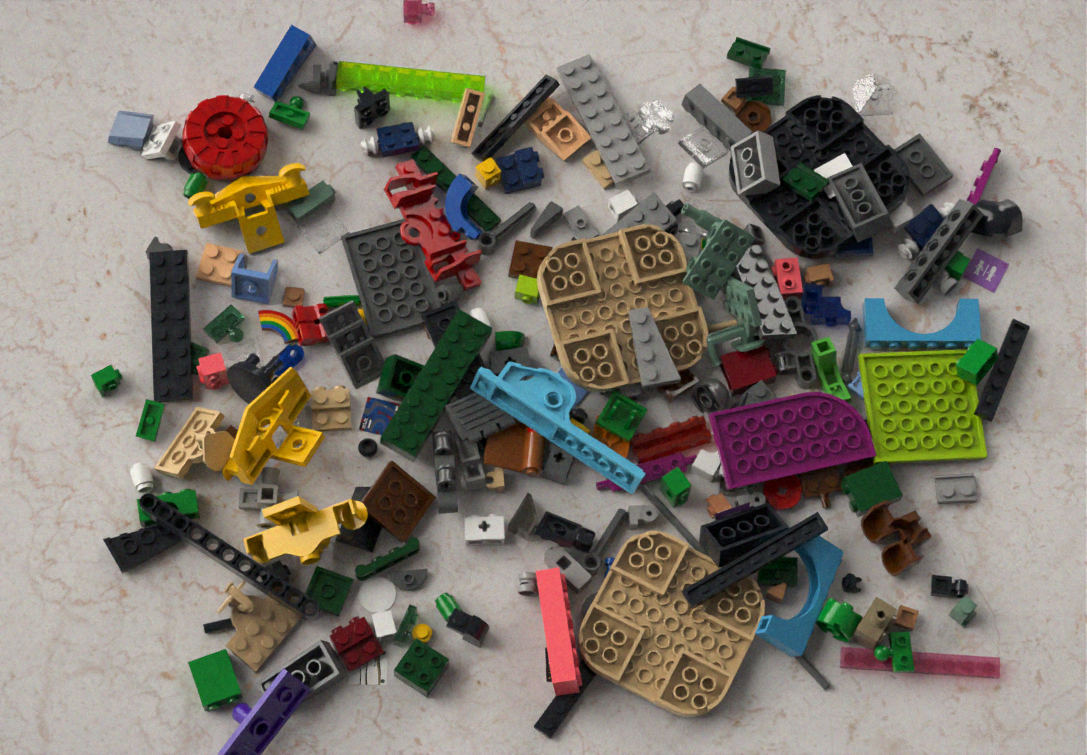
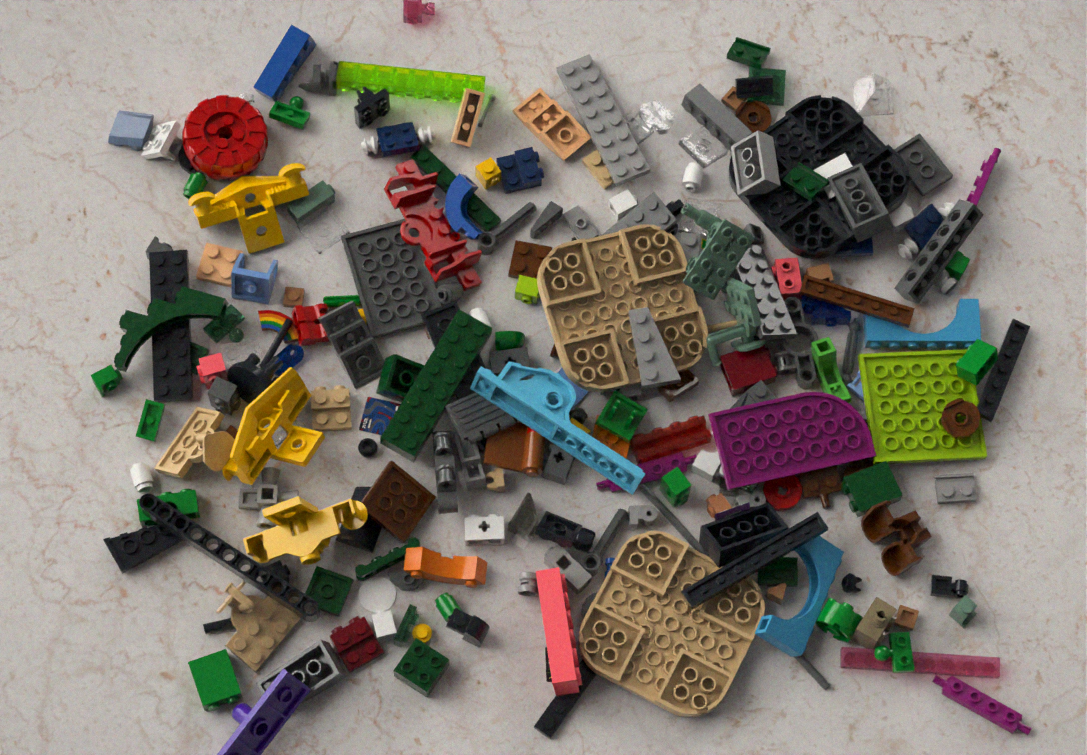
white sticker [349,648,388,685] -> none
black plate [471,74,560,162] -> none
flat silver cylinder [691,378,730,417] -> none
medium lavender sticker [962,248,1009,293] -> none
black brick [971,199,1023,237] -> none
none -> dark green arch [114,286,229,372]
none -> dark grey brick [208,376,241,416]
none -> black bar [260,318,293,367]
none -> orange brick [404,547,488,588]
none -> reddish brown plate [799,275,915,328]
none -> magenta plate [932,675,1032,735]
none -> reddish brown plate [941,399,980,439]

